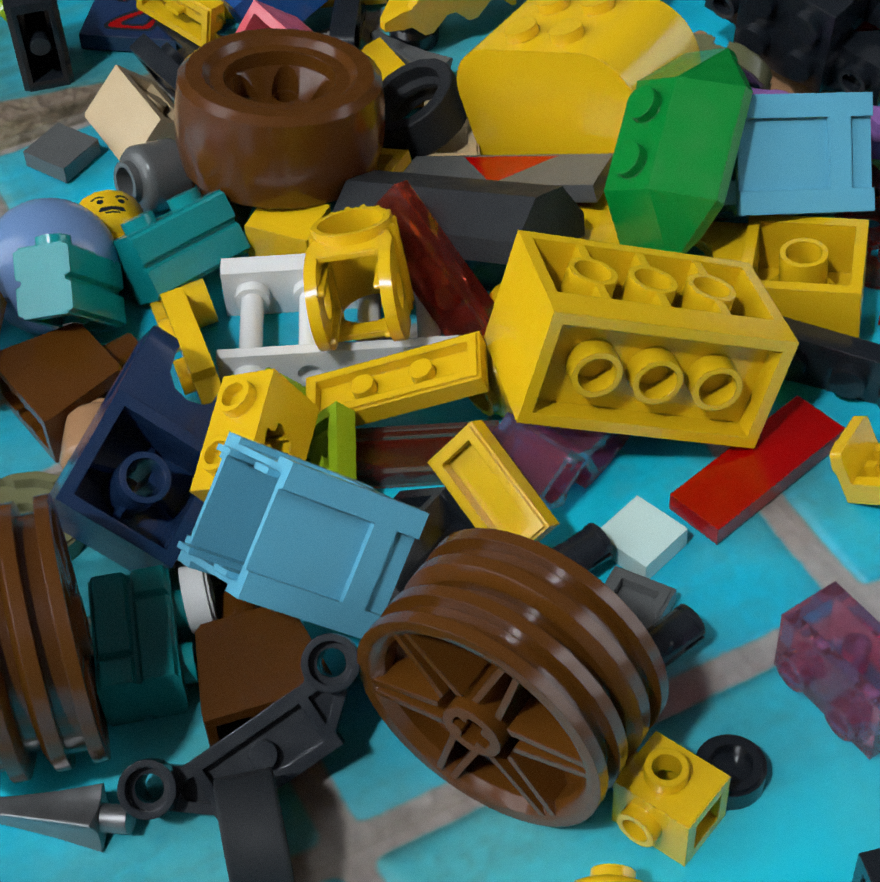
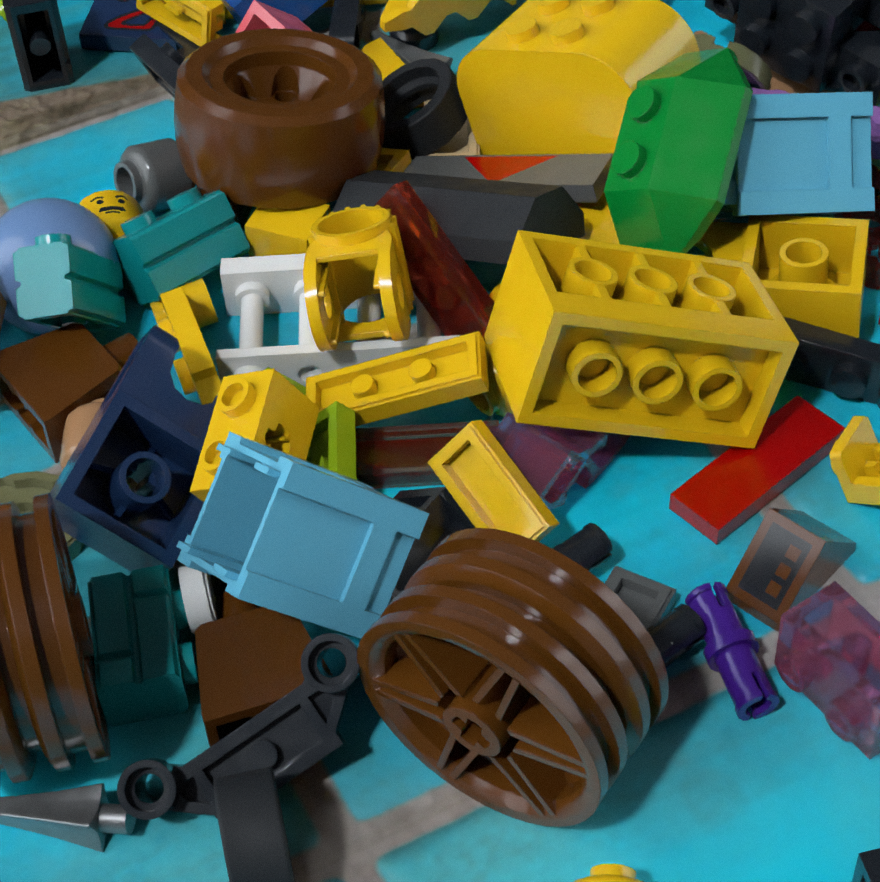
dark grey tile [23,122,101,183] -> none
tan panel [85,65,176,161] -> none
light aqua tile [601,495,688,579] -> none
yellow brick [612,731,731,867] -> none
black tile [696,734,767,810] -> none
none -> dark purple pin [685,582,780,721]
none -> slope [726,508,856,632]

